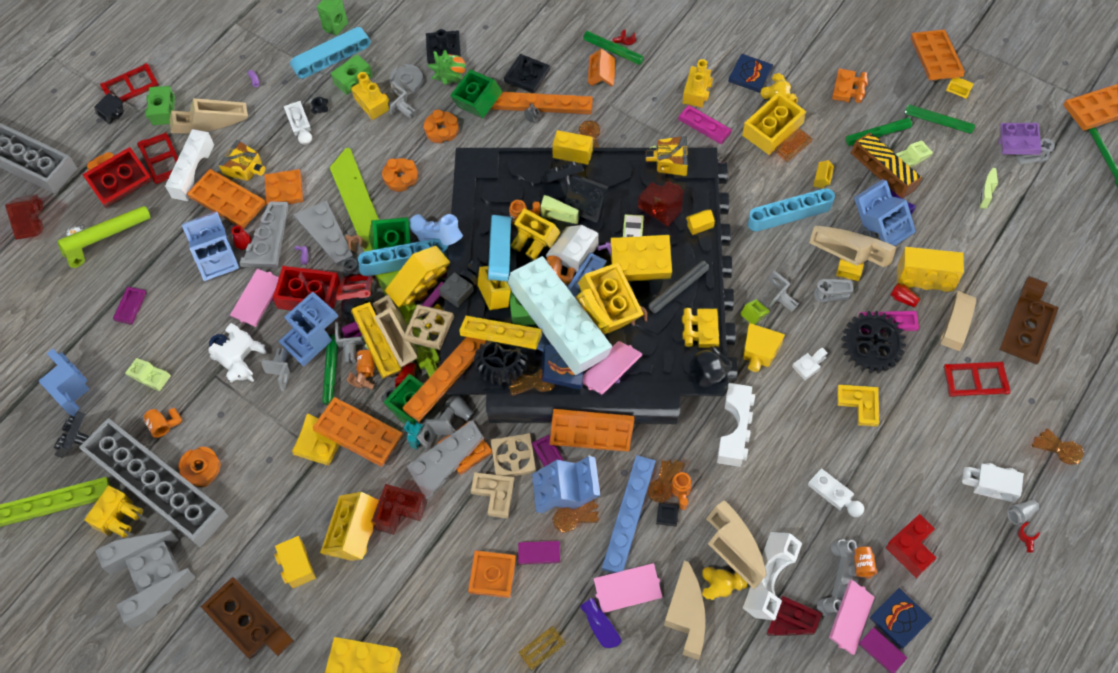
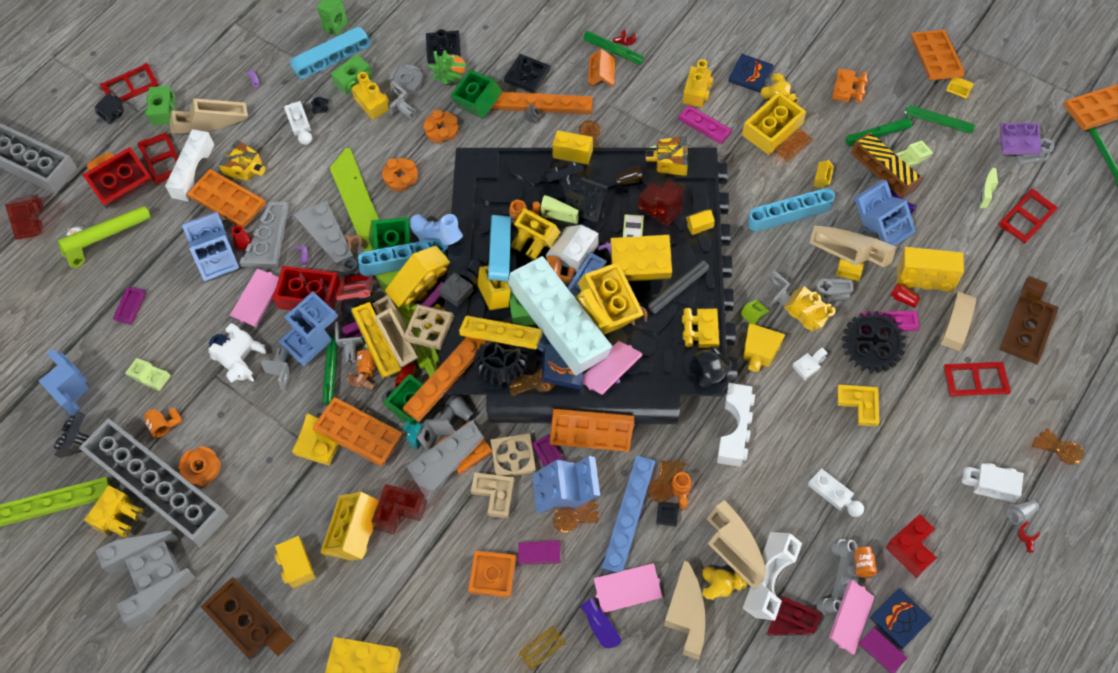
orange plate [264,169,304,206] -> none
none -> dark brown cone [615,166,644,186]
none -> yellow brick [784,286,835,331]
none -> red window [998,188,1058,244]

